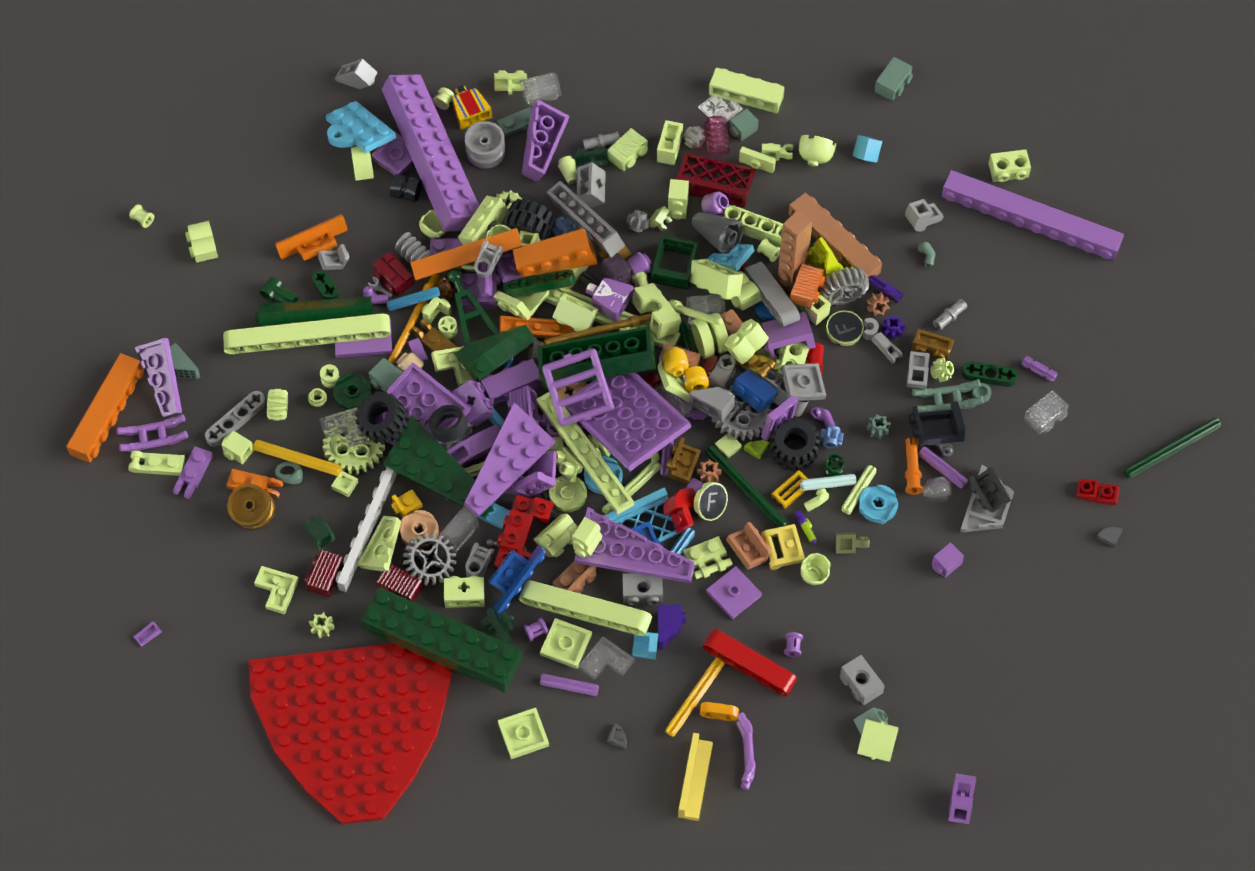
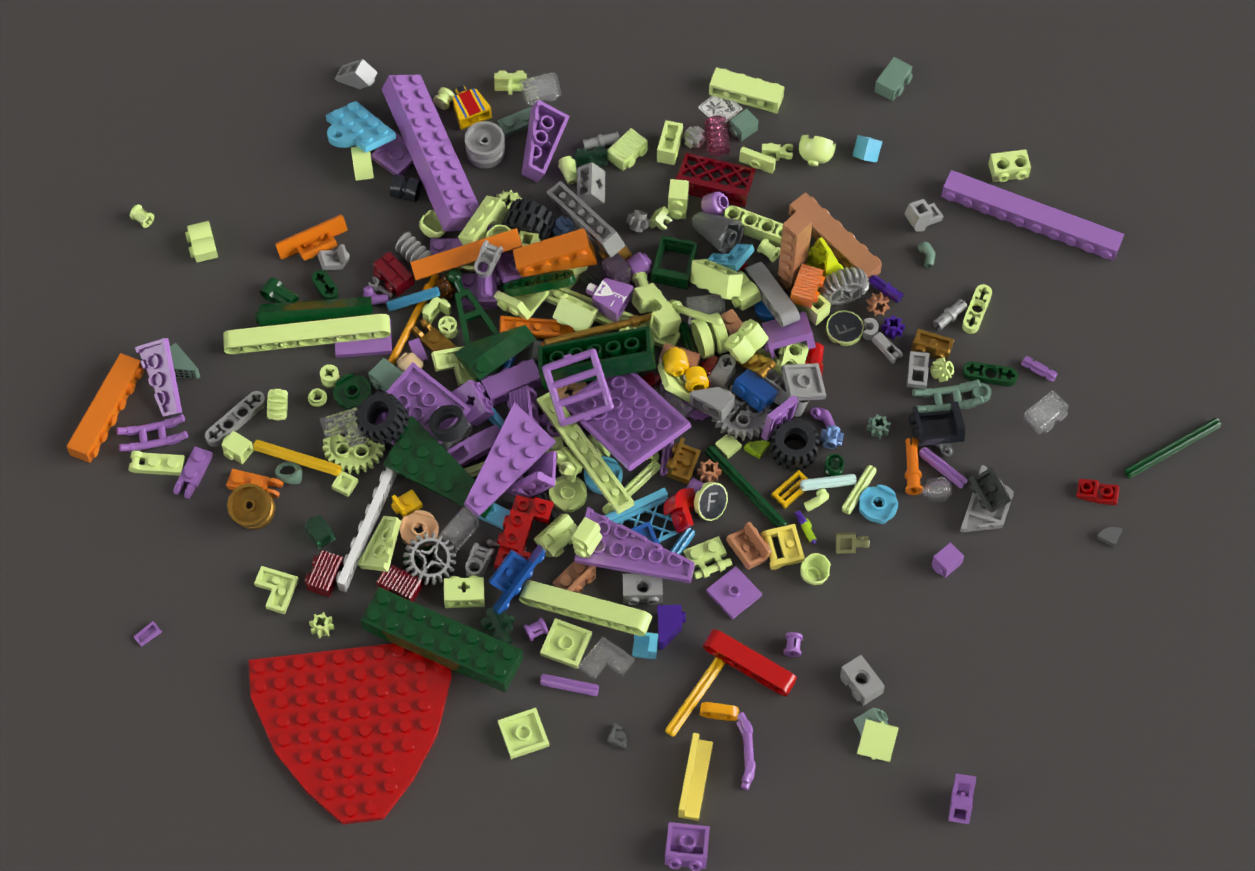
none -> medium lavender plate [665,822,710,871]
none -> yellowish green beam [962,284,992,334]

